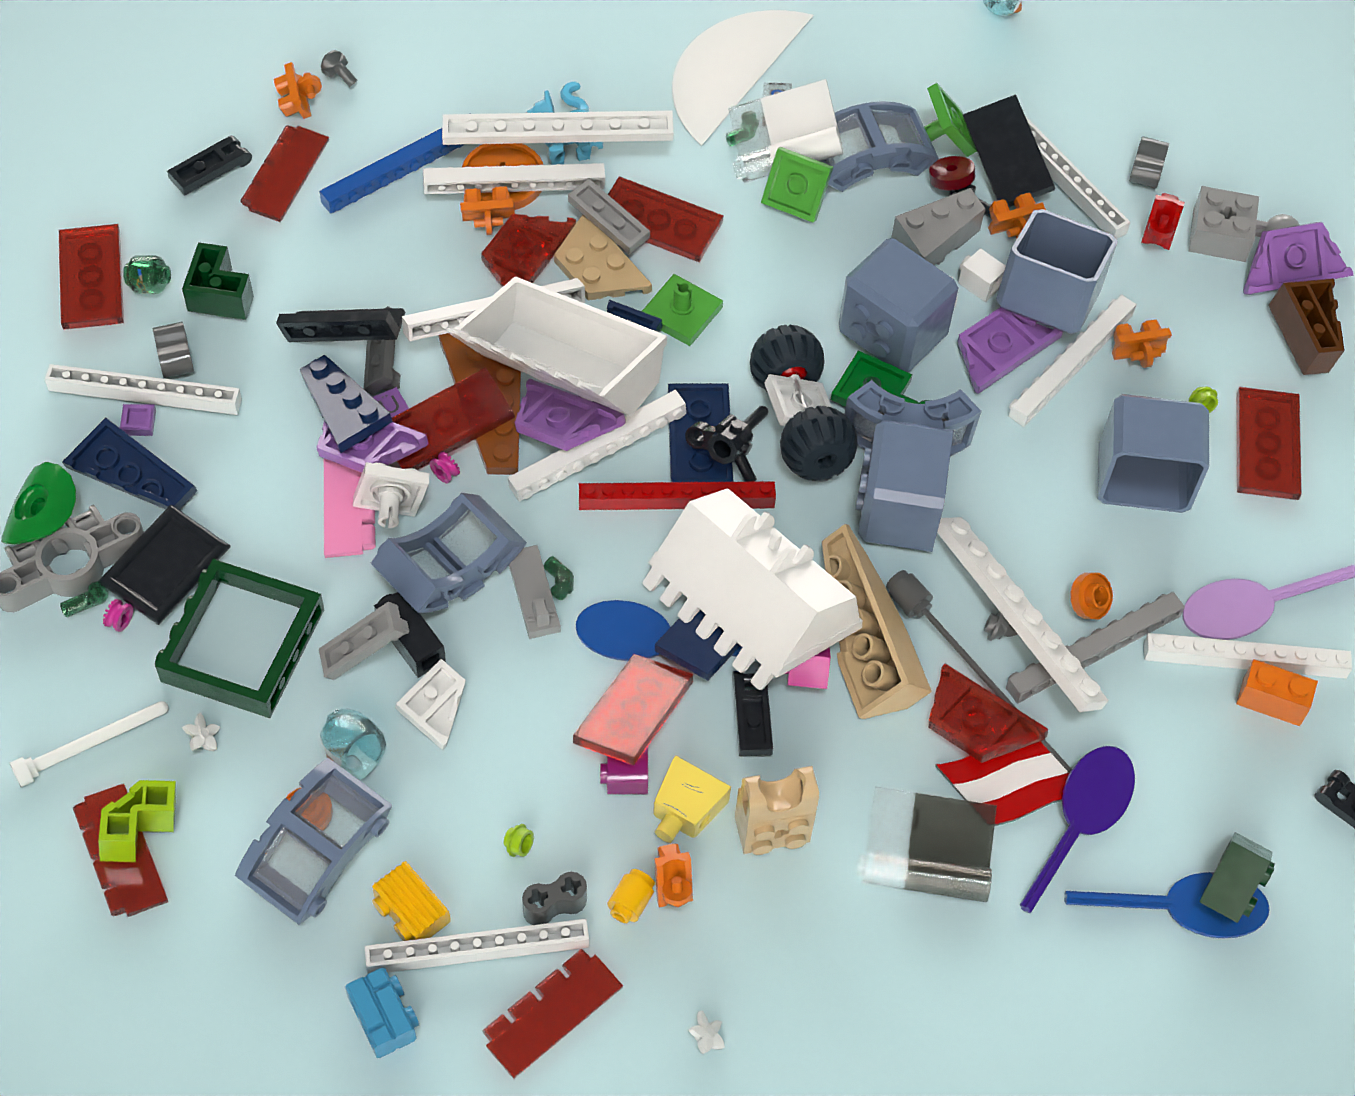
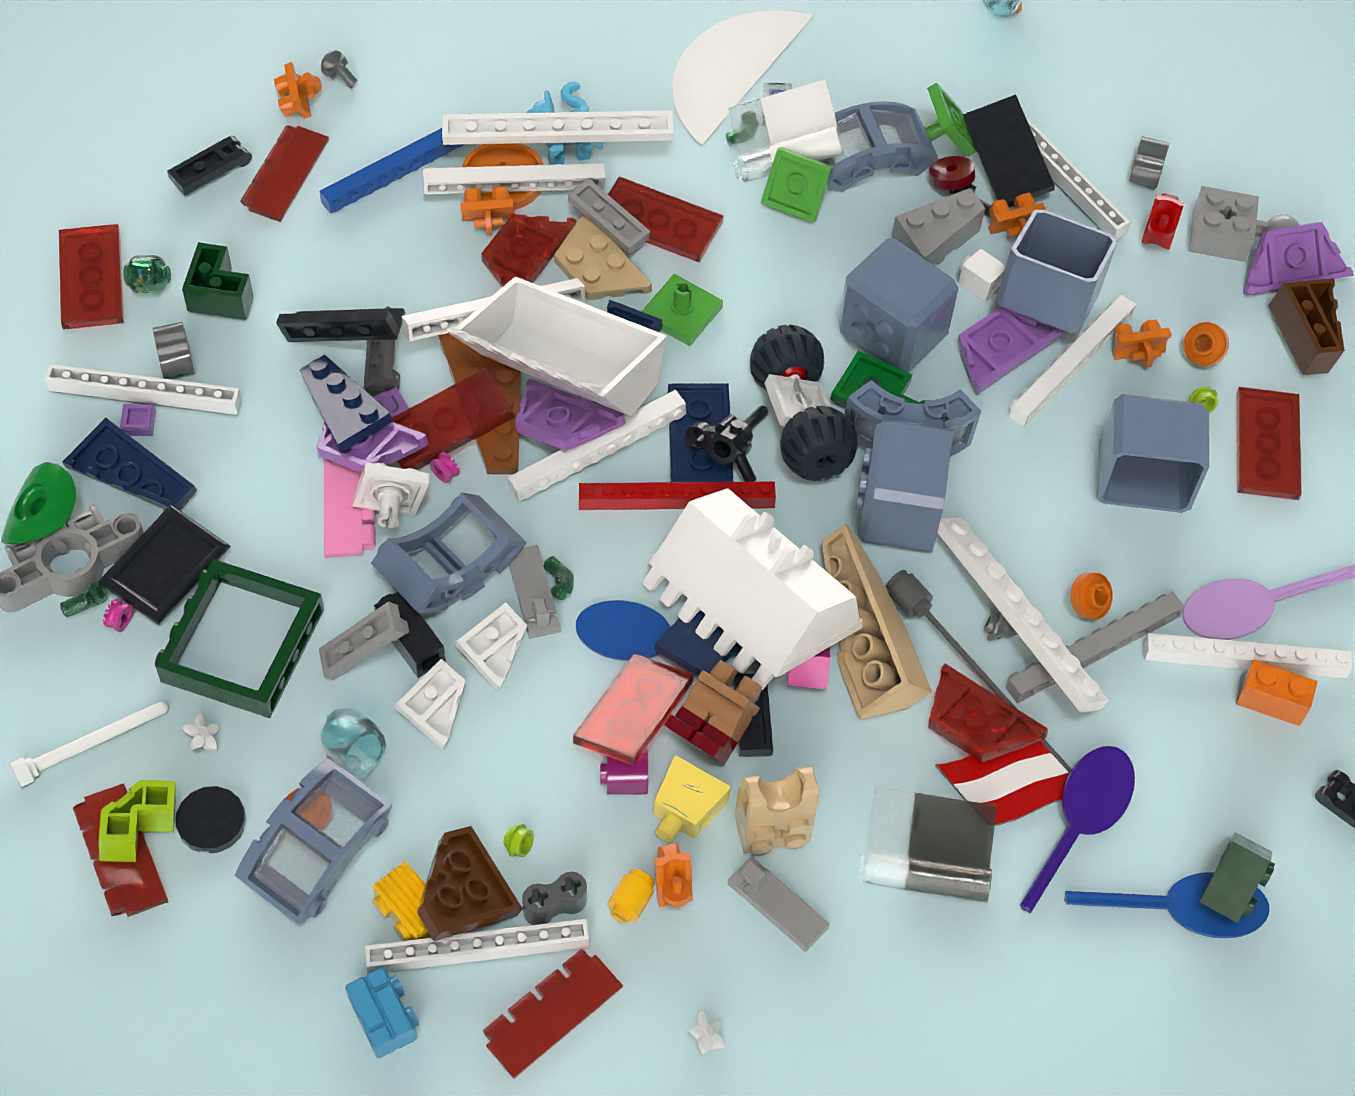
none -> black tile [176,786,246,853]
none -> reddish brown plate [417,826,523,941]
none -> white wing [456,602,527,691]
none -> medium nougat hips [664,660,763,765]
none -> light grey hinge [728,856,830,952]
none -> orange plate [1183,322,1229,367]

